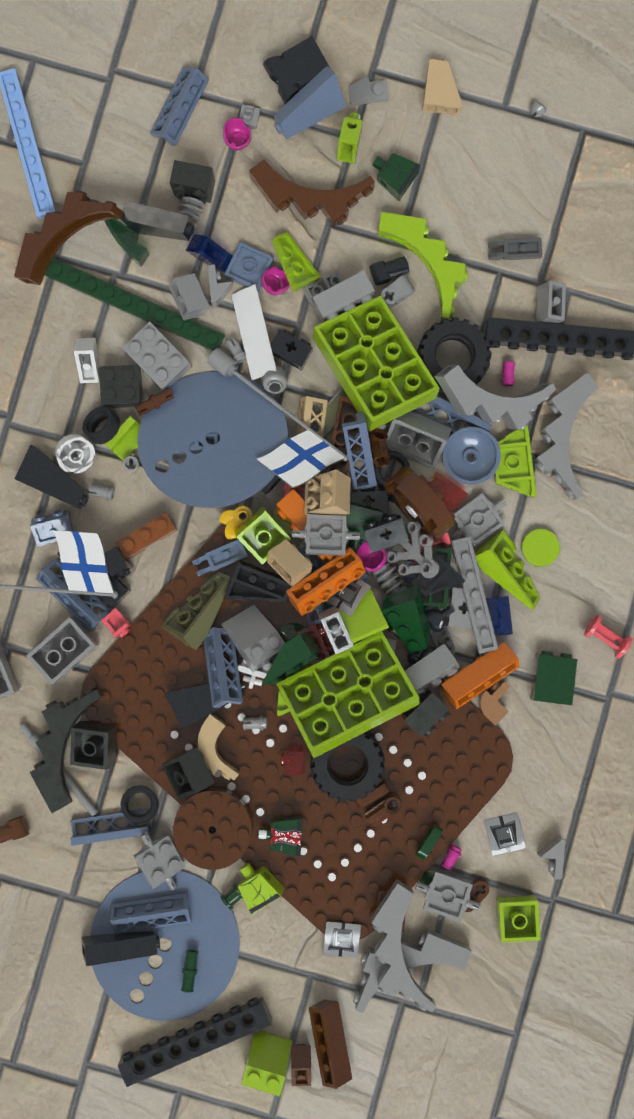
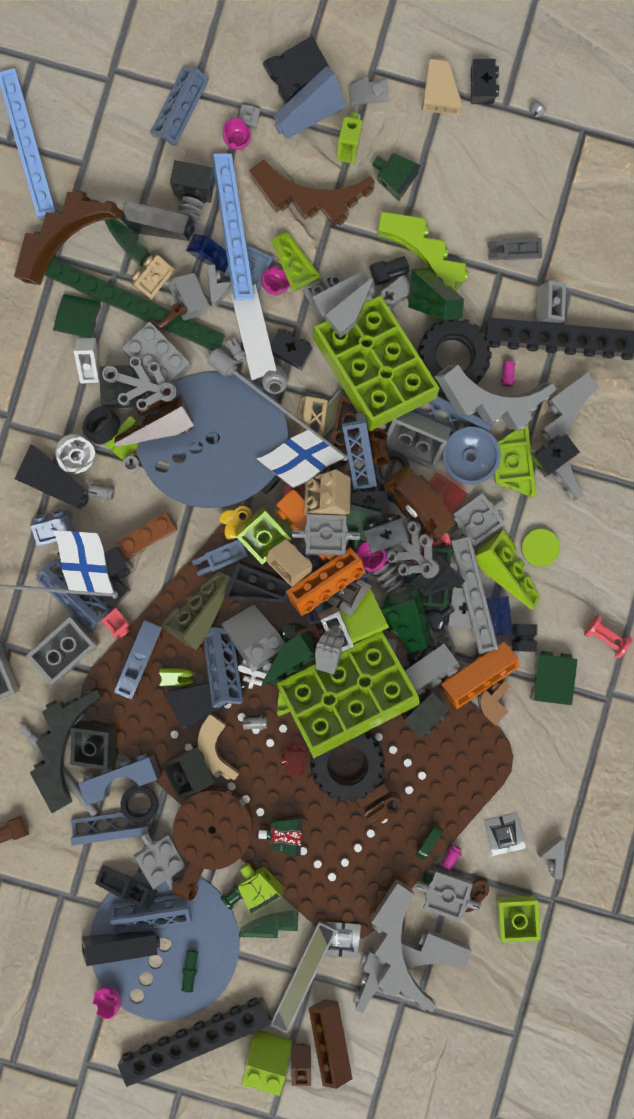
none -> dark green slope [53,294,101,338]
none -> sand blue arch [78,753,162,806]
none -> dark pink hair [92,986,122,1019]
none -> black slope [95,865,158,909]
none -> light grey plant [102,356,177,411]
none -> wedge [114,395,194,447]
none -> sand blue slope [114,619,162,700]
none -> tan bracket [130,254,175,300]
none -> reddish brown piece [151,303,187,330]
none -> lime piece [159,668,193,687]
none -> reddish brown piece [172,862,204,901]
none -> light blue plate [212,153,254,301]
none -> clear green slope [239,910,299,938]
none -> olive tile [270,920,337,1033]
none -> light grey hand [315,633,344,674]
none -> light grey slope [325,278,373,338]
none -> dark green wedge [408,268,464,320]
none -> black brick [470,59,499,104]
none -> black wheel [512,624,538,652]
none -> black brick [532,434,580,477]

